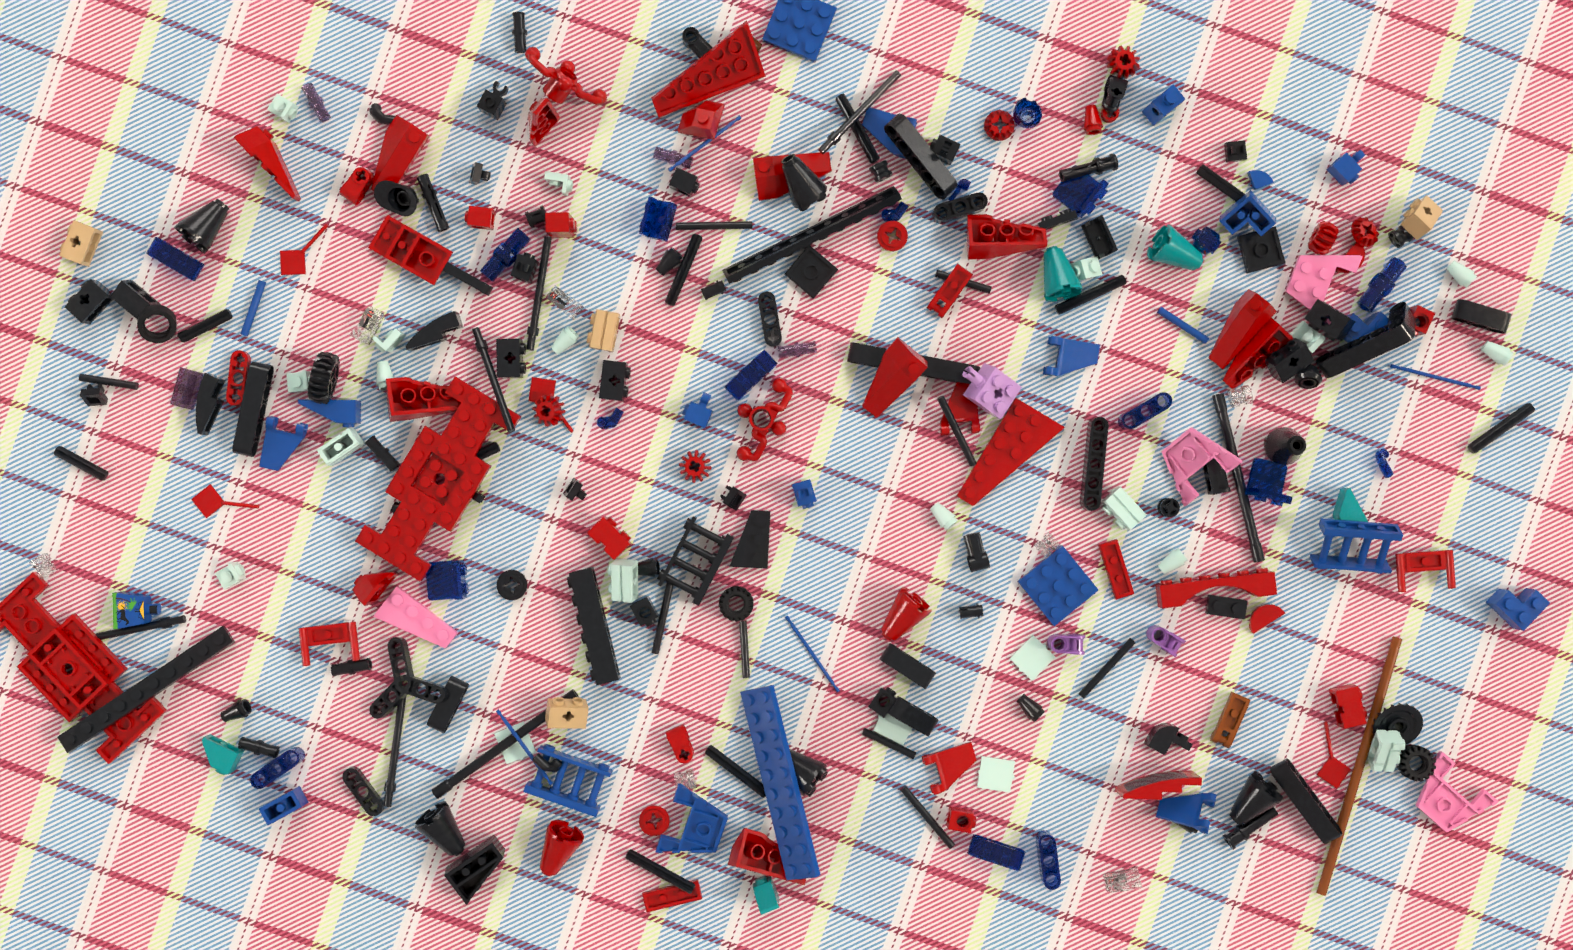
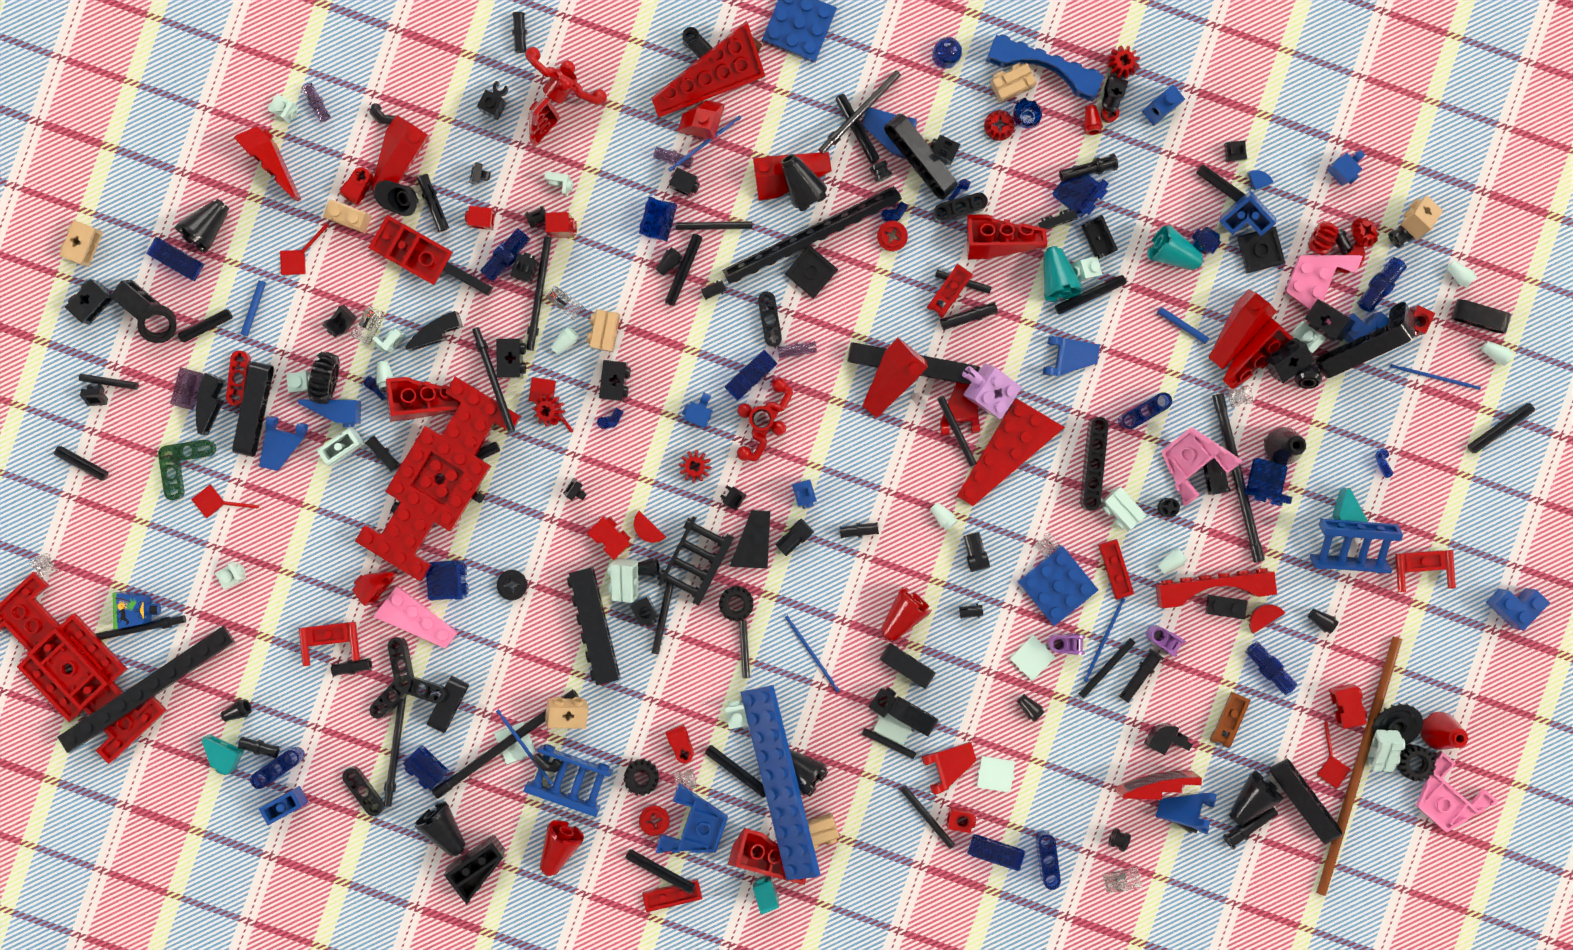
none -> clear green beam [158,440,217,500]
none -> black bracket [322,304,357,337]
none -> tan brick [323,199,372,234]
none -> clear blue hand [364,376,386,401]
none -> clear blue brick [403,745,449,790]
none -> black tyre [623,759,659,796]
none -> red tile [634,510,667,543]
none -> light aqua bracket [724,700,748,729]
none -> black piece [775,518,814,556]
none -> tan brick [807,813,840,850]
none -> black pin [840,522,879,539]
none -> clear blue hair [932,36,962,69]
none -> black pin [939,301,998,331]
none -> blue arch [986,34,1104,102]
none -> tan brick [990,63,1037,103]
none -> blue piece [1083,598,1125,682]
none -> black wheel [1108,828,1131,852]
none -> black pin [1119,648,1164,703]
none -> clear blue piece [1245,641,1297,695]
none -> black cone [1308,608,1339,634]
none -> black pin [1335,229,1354,255]
none -> red cone [1420,712,1468,750]

